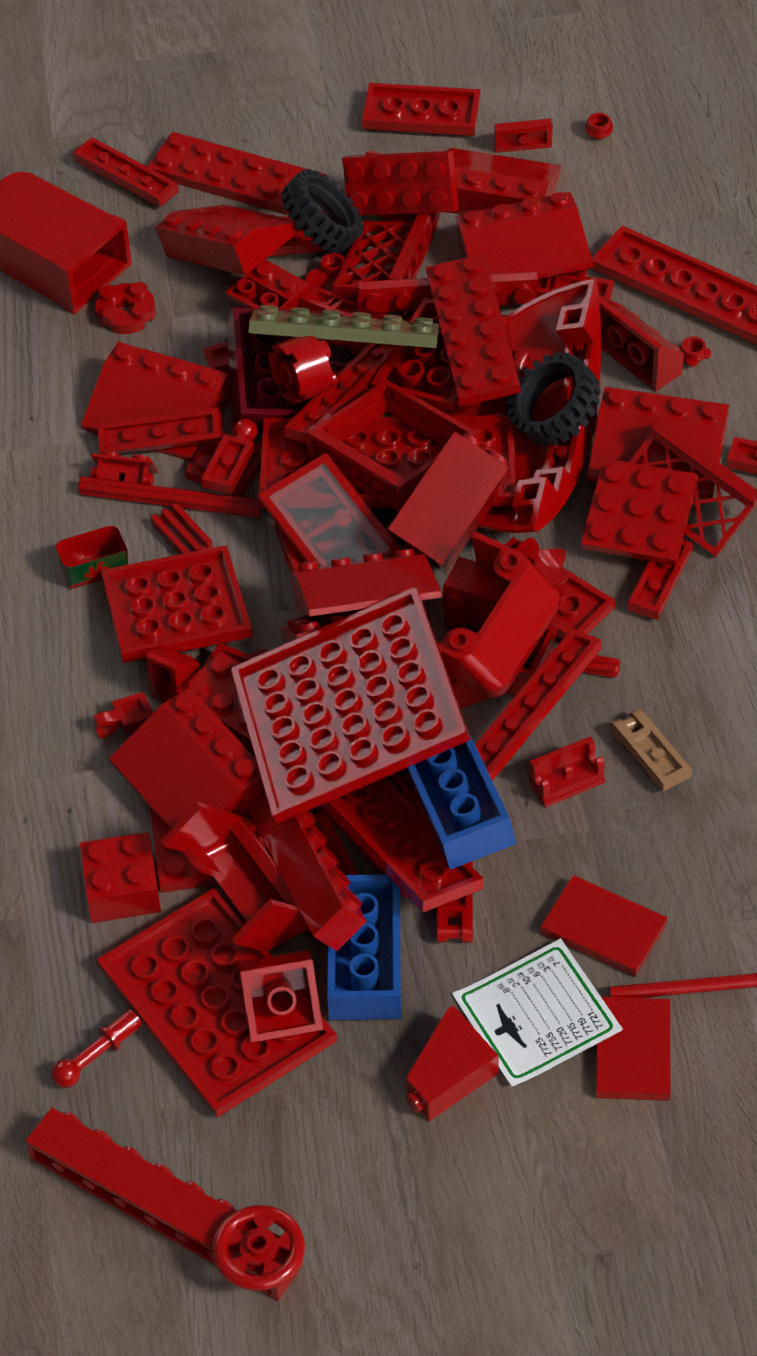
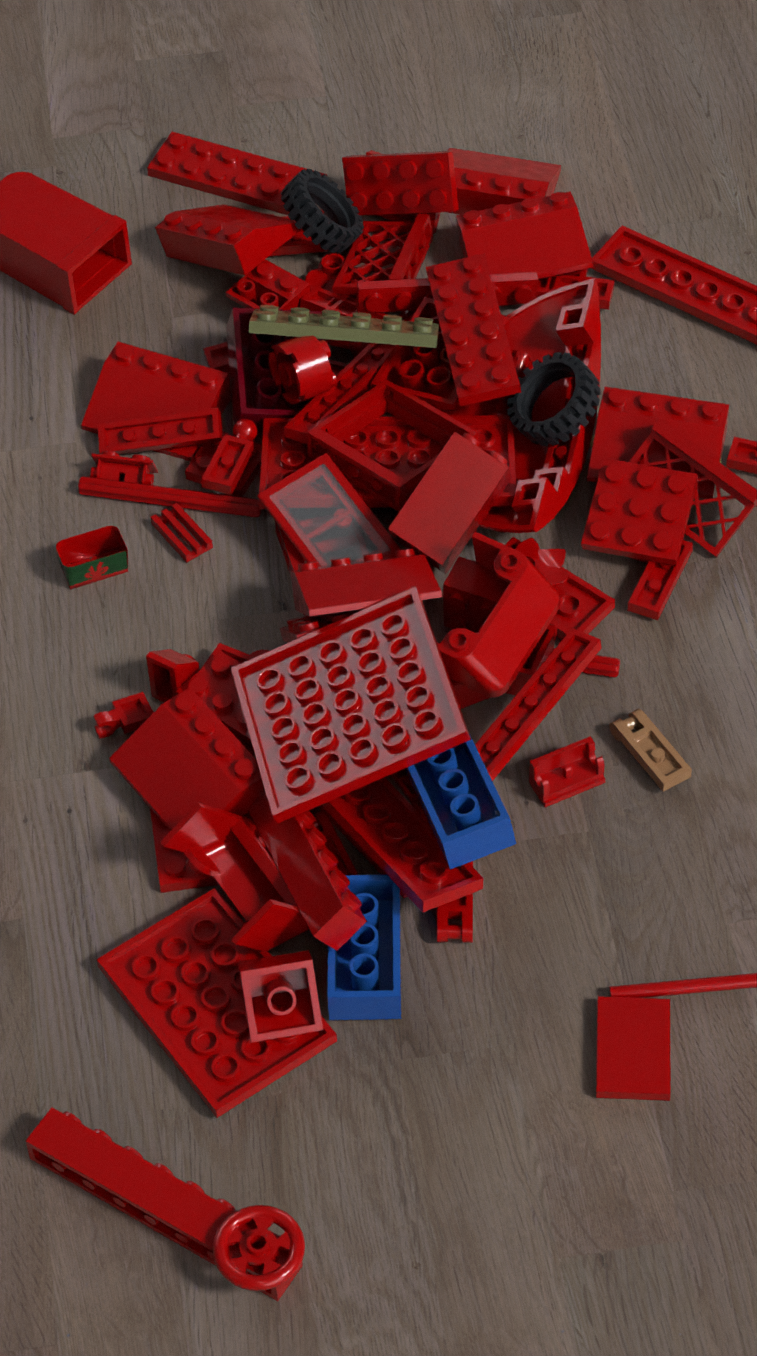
red pin [51,1009,142,1088] -> none
red plate [73,137,179,208] -> none
red brick [80,832,161,923] -> none
red plate [95,282,156,334] -> none
red plate [101,545,253,663] -> none
red plate [362,83,481,136] -> none
red slope [405,1005,499,1121] -> none
white sticker [452,938,623,1086] -> none
red plate [494,118,553,153] -> none
red tile [540,875,668,977] -> none
red plate [585,113,613,139] -> none
red slope [599,297,684,392] -> none
red plate [678,336,711,367] -> none

